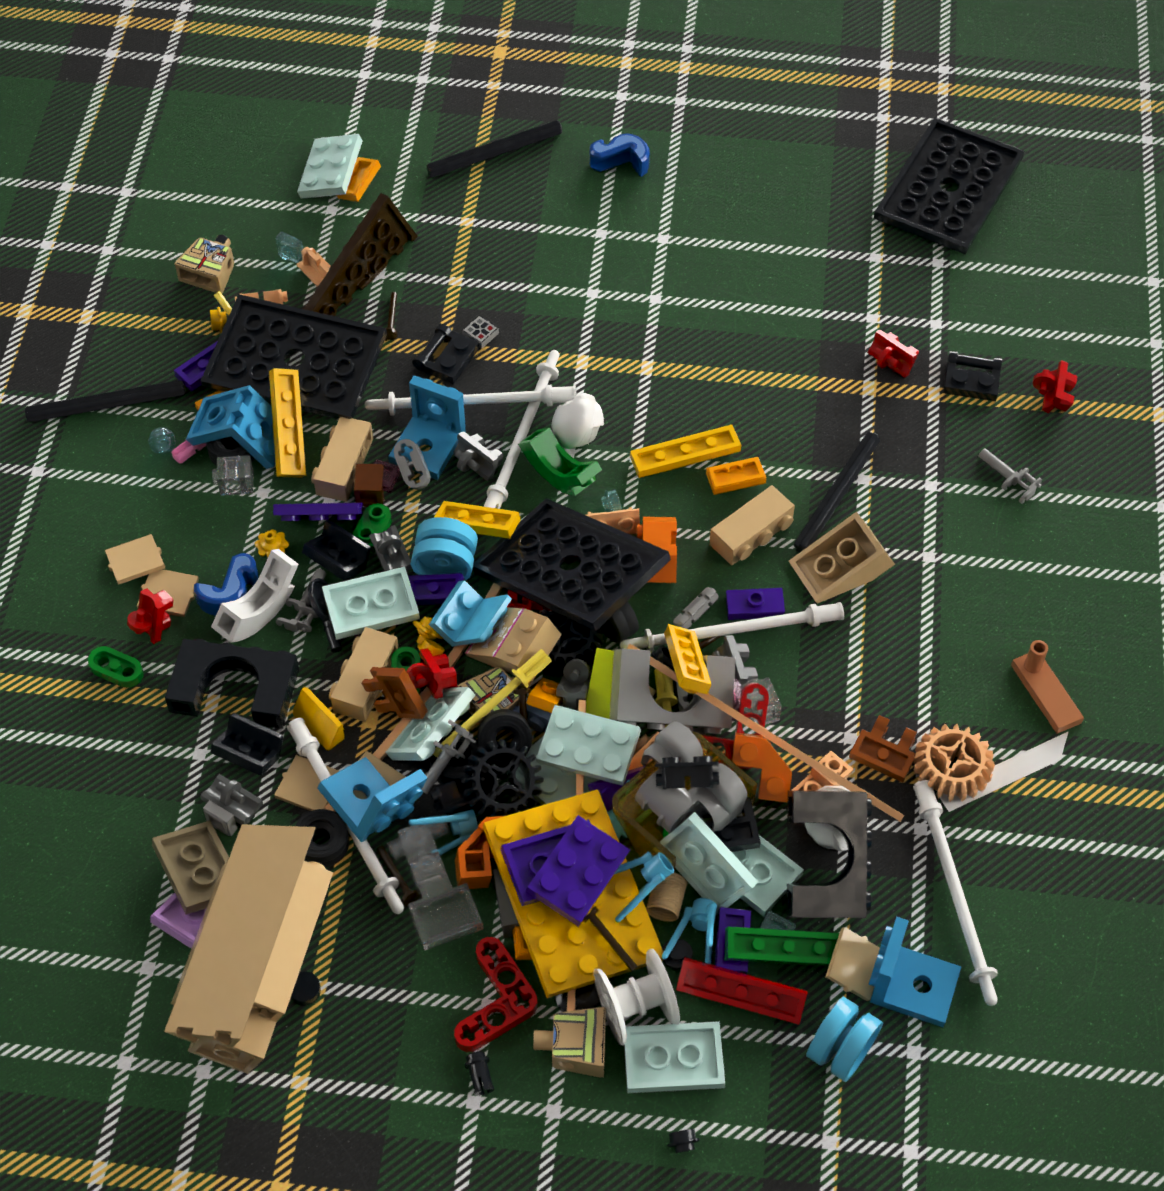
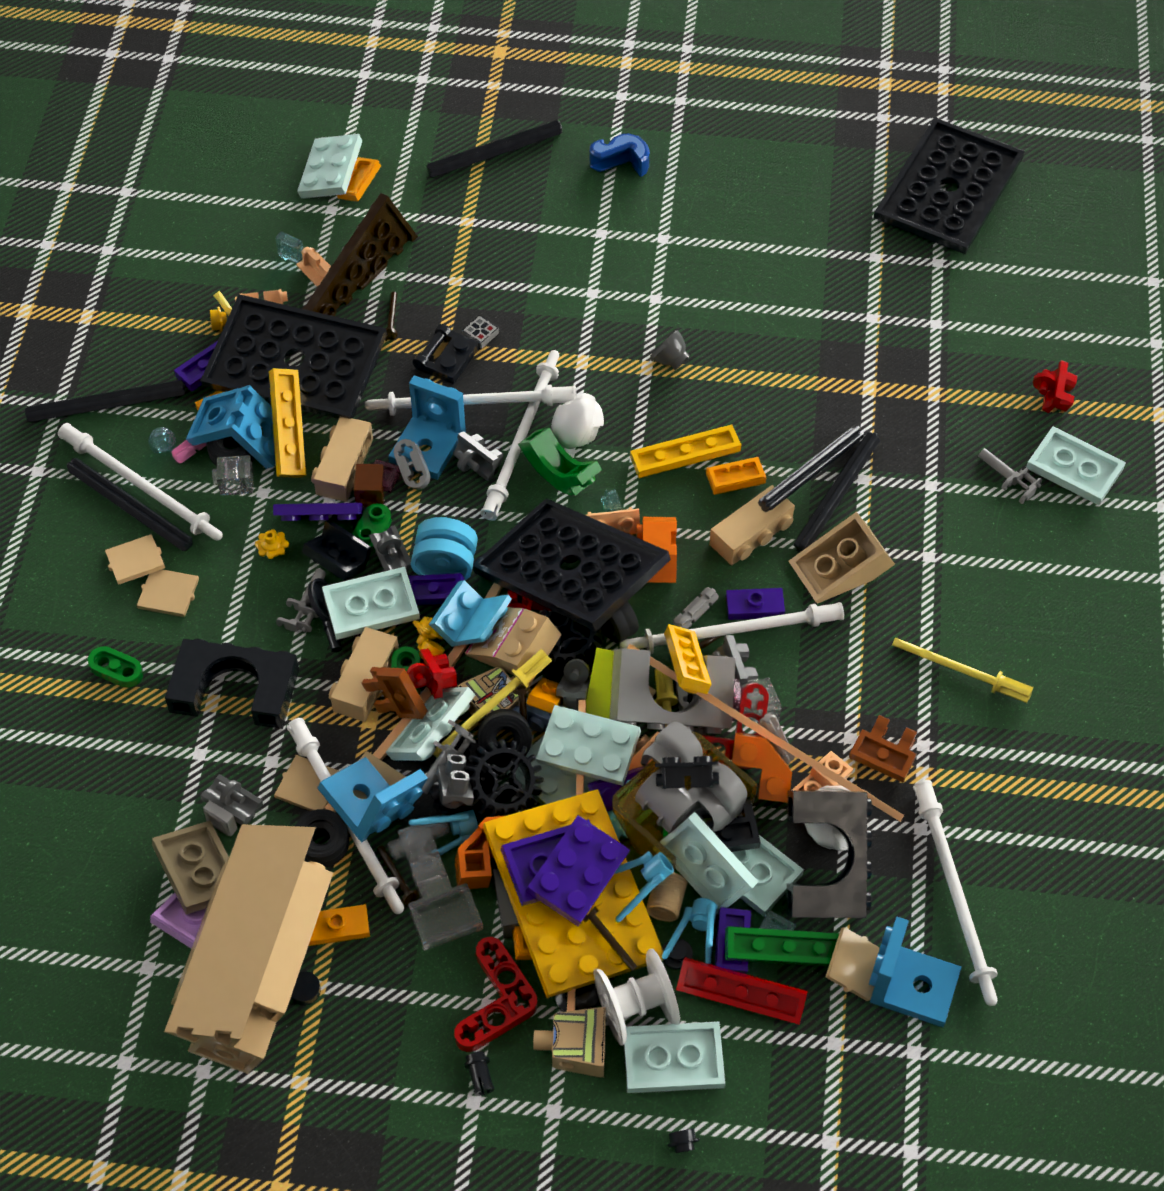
red hips [127,588,174,644] -> none
tan torso [175,234,234,294] -> none
blue animal [194,553,259,616] -> none
black bracket [210,713,283,776] -> none
white arch [211,549,299,643] -> none
yellow slope [293,687,345,750] -> none
yellow plate [434,501,521,539] -> none
black plate [651,646,674,671] -> none
medium azure wheel [806,996,883,1082] -> none
red hips [867,330,919,378] -> none
light nougat gear [914,724,995,802] -> none
white sticker [940,731,1069,812] -> none
black plate [943,350,1002,401] -> none
nougat piece [1011,640,1084,734] -> none
none -> white bar [58,423,223,541]
none -> black axle [67,458,193,551]
none -> light orange plate [308,904,370,946]
none -> dark grey hips [436,754,474,808]
none -> dark grey piece [649,330,690,370]
none -> black axle [758,426,864,512]
none -> light grey axle [760,713,795,765]
none -> light yellow piece [892,638,1034,703]
none -> light aqua plate [1026,426,1126,505]

